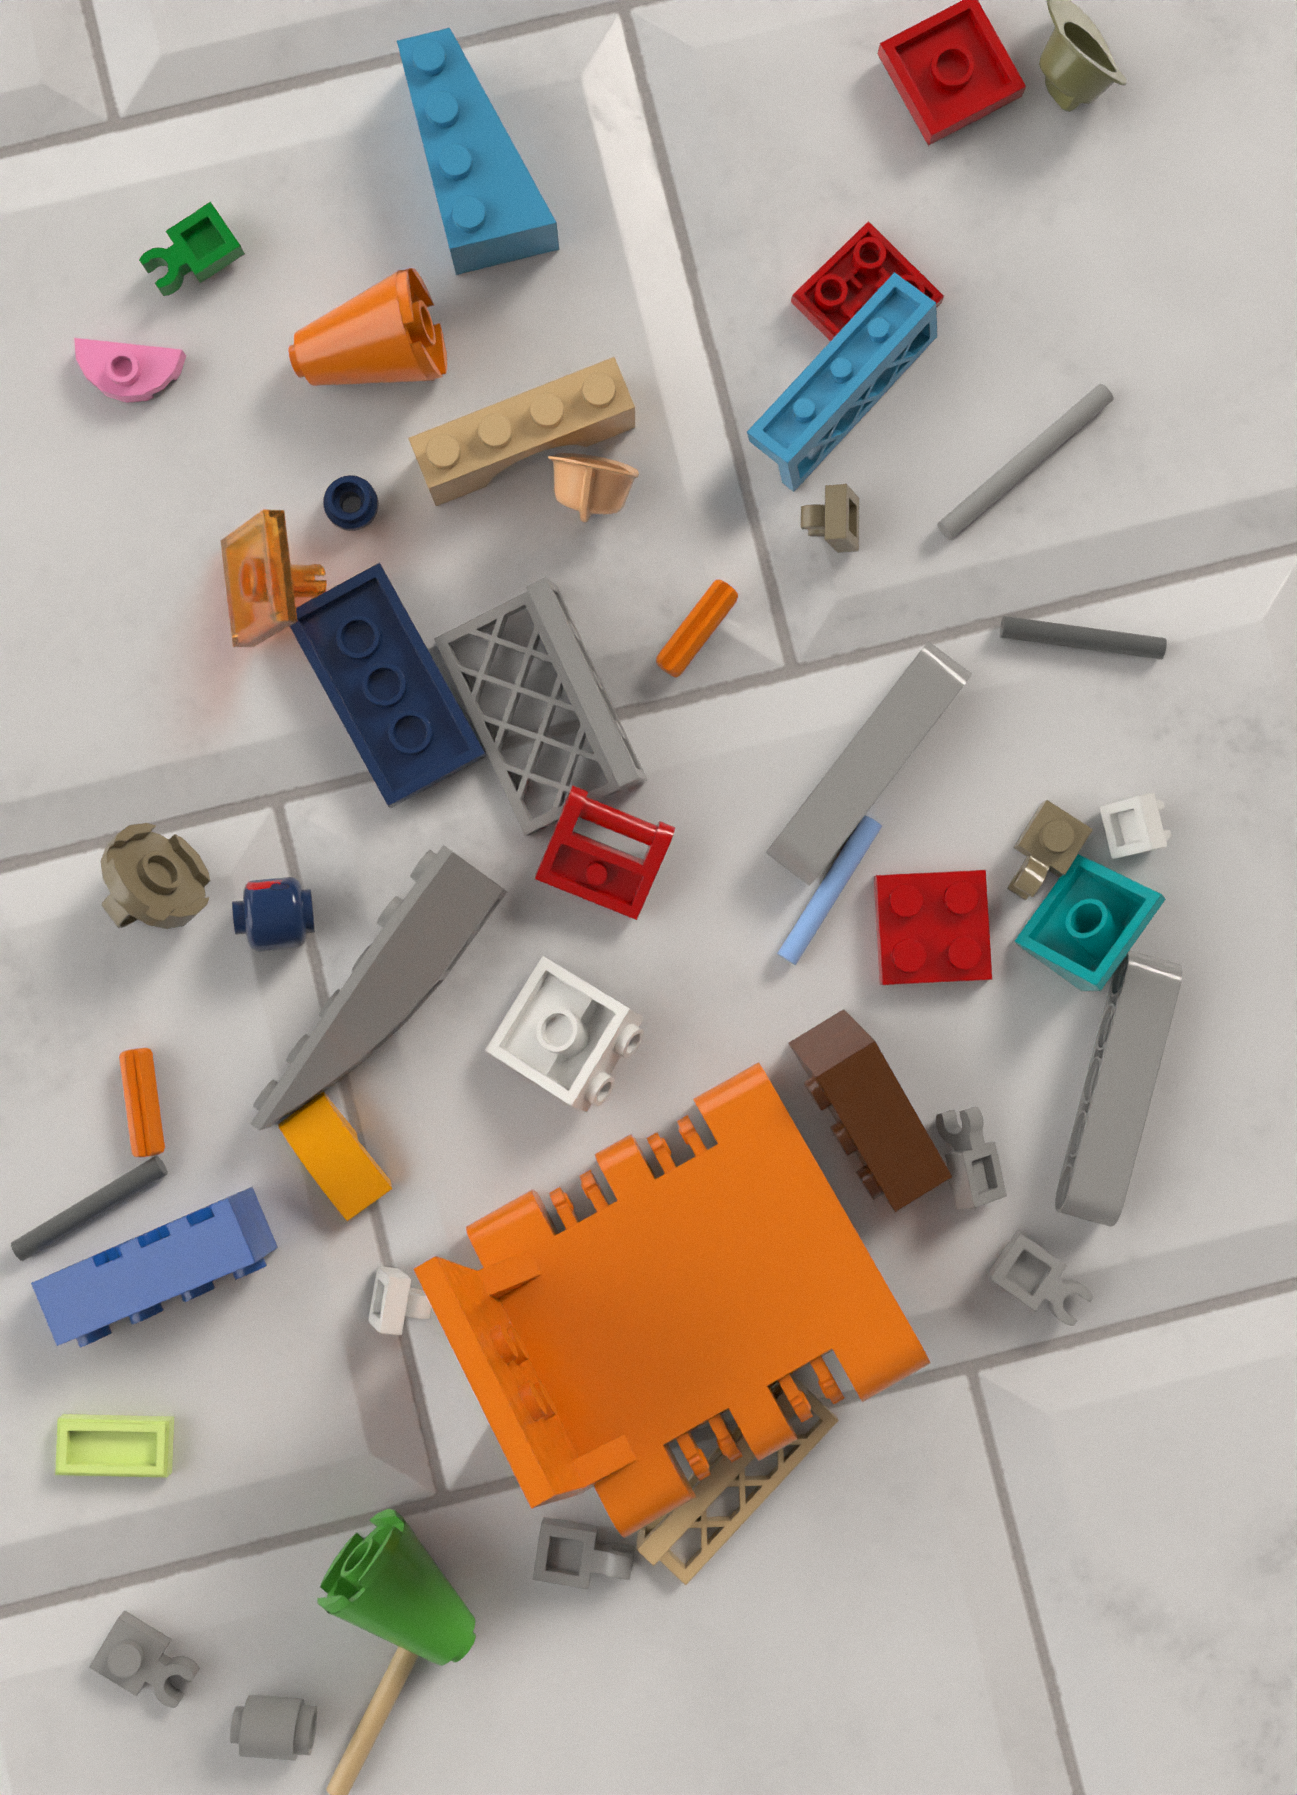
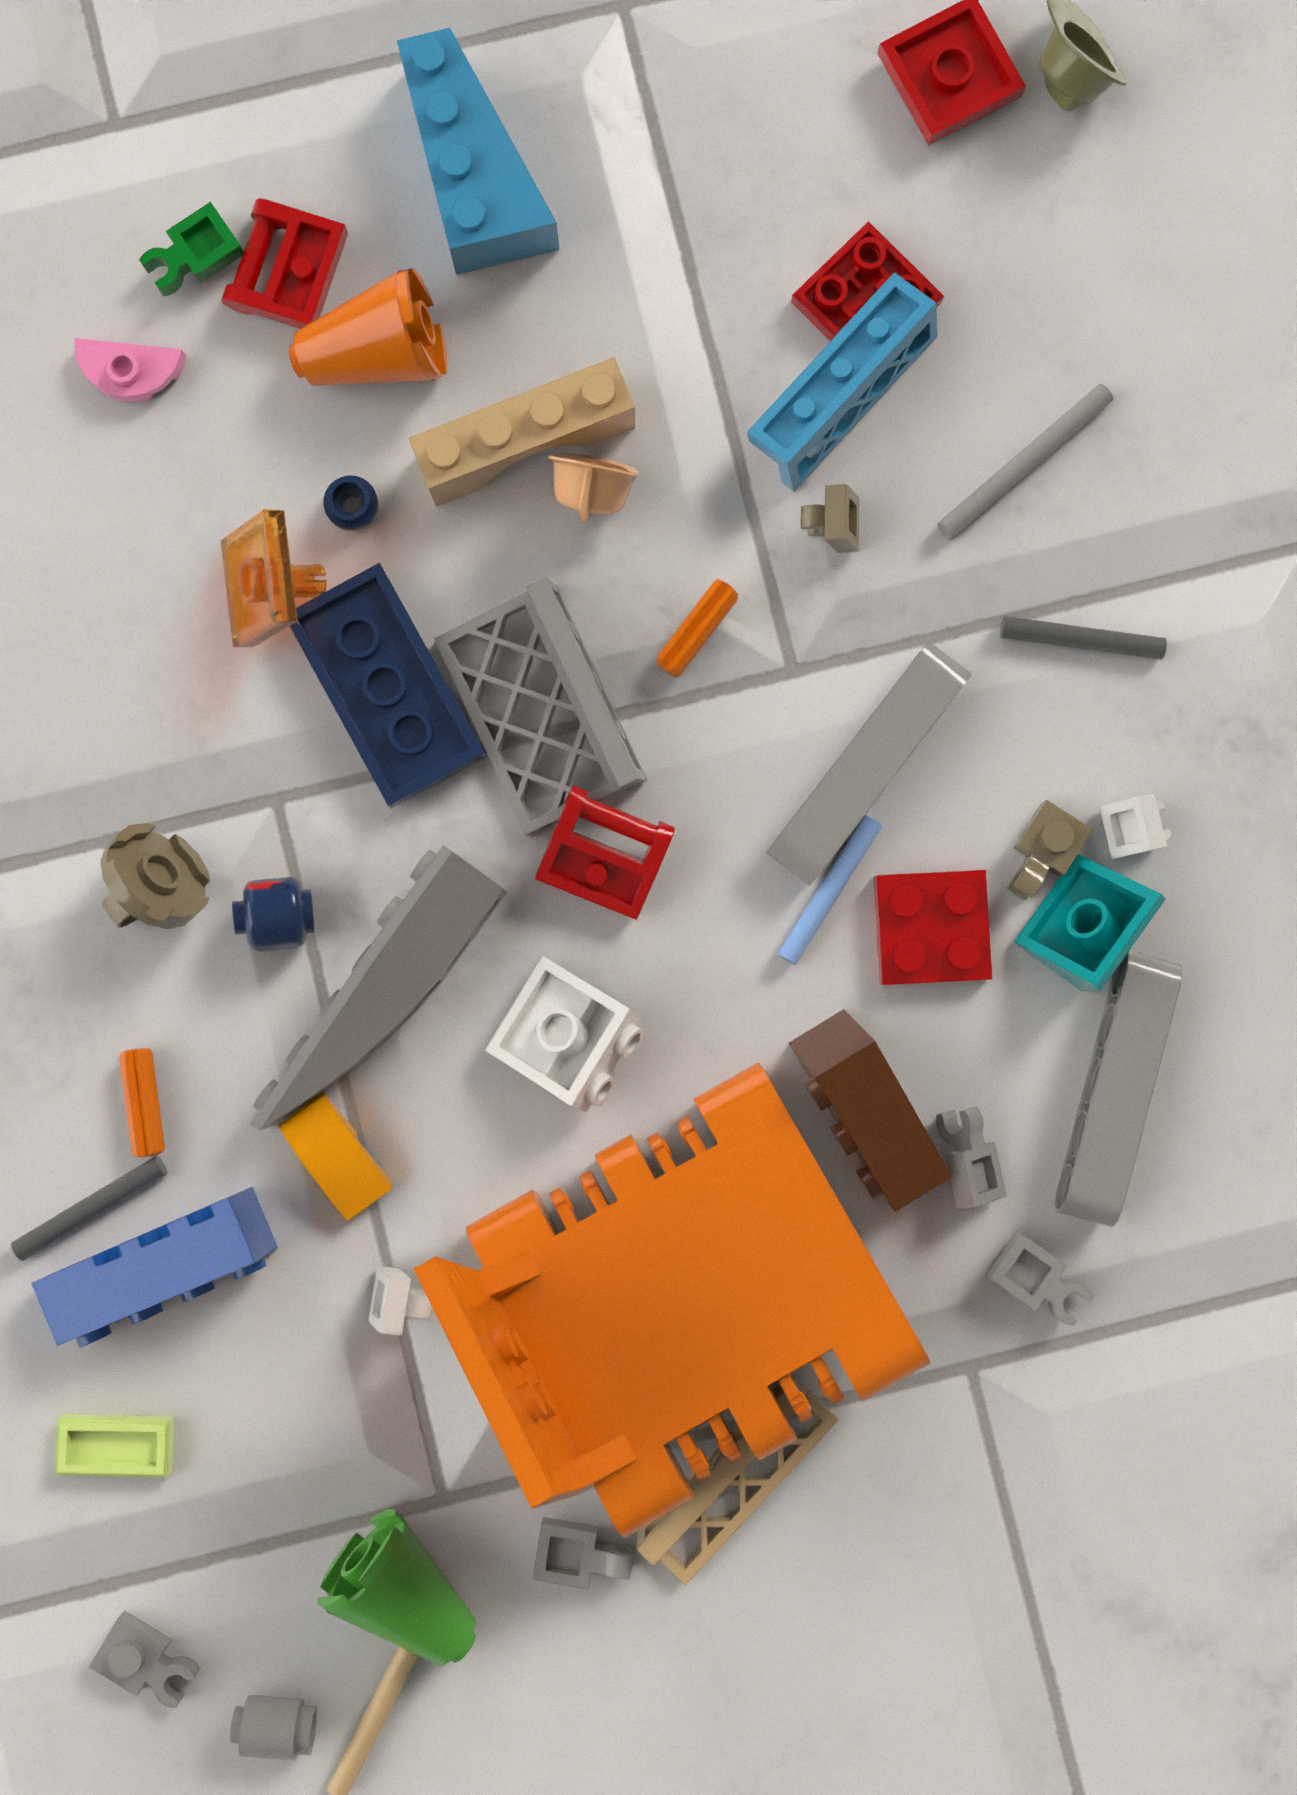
none -> red plate [221,198,348,329]

